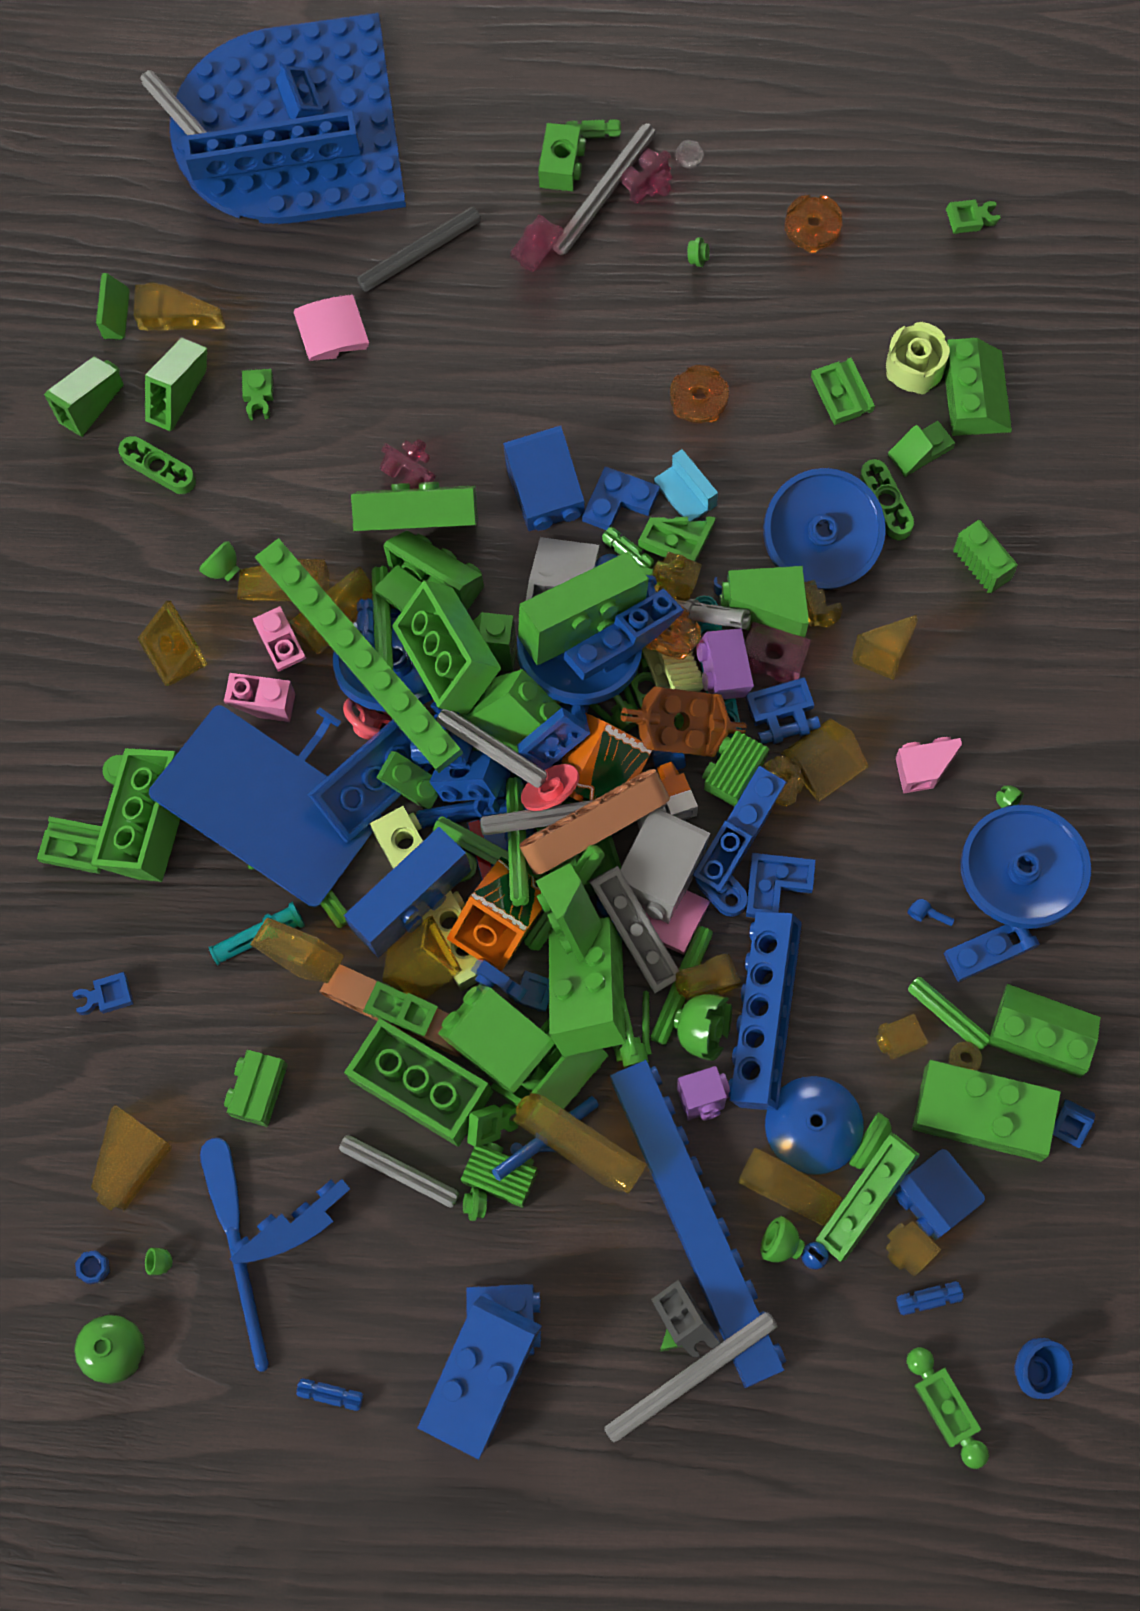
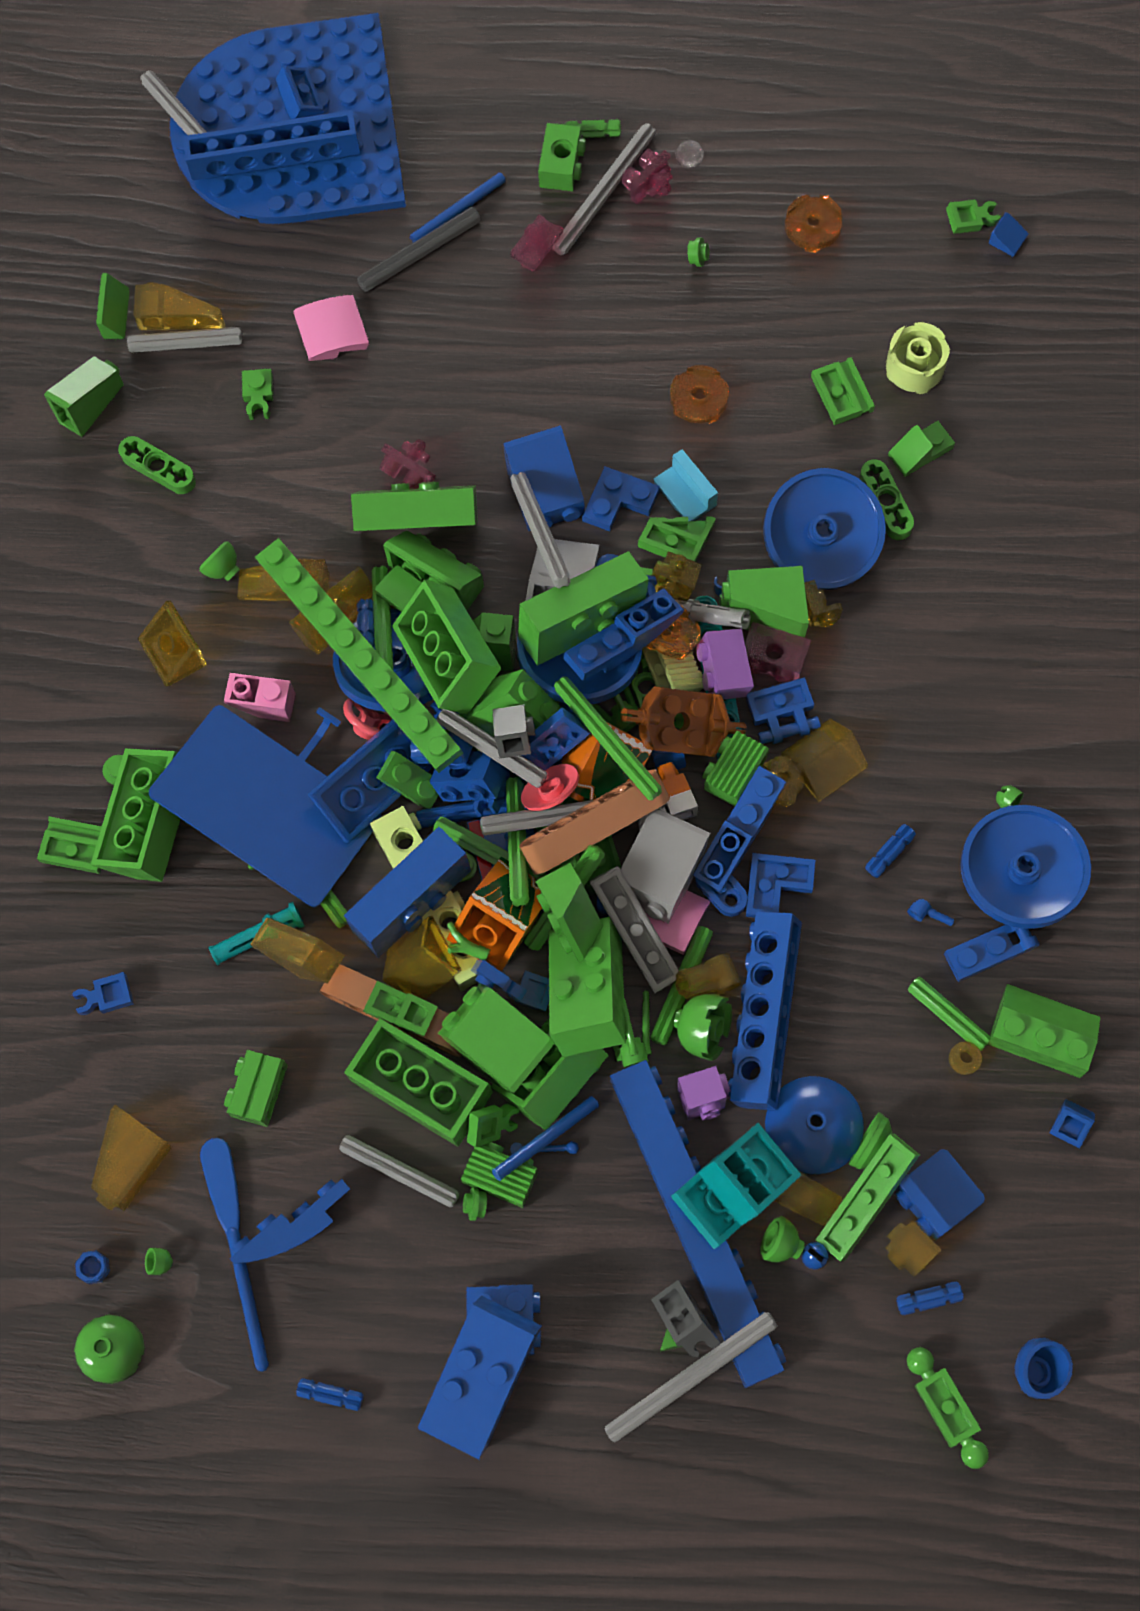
bright green slope [145,338,207,431] -> none
bright pink slope [253,606,306,672] -> none
clear yellow slope [513,1093,646,1194] -> none
bright green axle [602,527,654,569] -> none
clear yellow slope [852,615,918,680] -> none
clear yellow bracket [876,1014,928,1060] -> none
bright pink slope [896,737,962,794] -> none
bright green brick [912,1060,1061,1162] -> none
bright green slope [944,338,1012,436] -> none
bright green brick [953,520,1018,593] -> none
none -> light grey axle [127,327,242,353]
none -> blue bar [410,172,506,242]
none -> bright green bar [447,922,491,961]
none -> dark grey brick [492,704,535,759]
none -> light grey axle [510,472,571,589]
none -> bright green axle [554,676,662,801]
none -> teal bracket [671,1123,801,1249]
none -> blue axle [865,824,916,878]
none -> blue slope [989,212,1029,257]

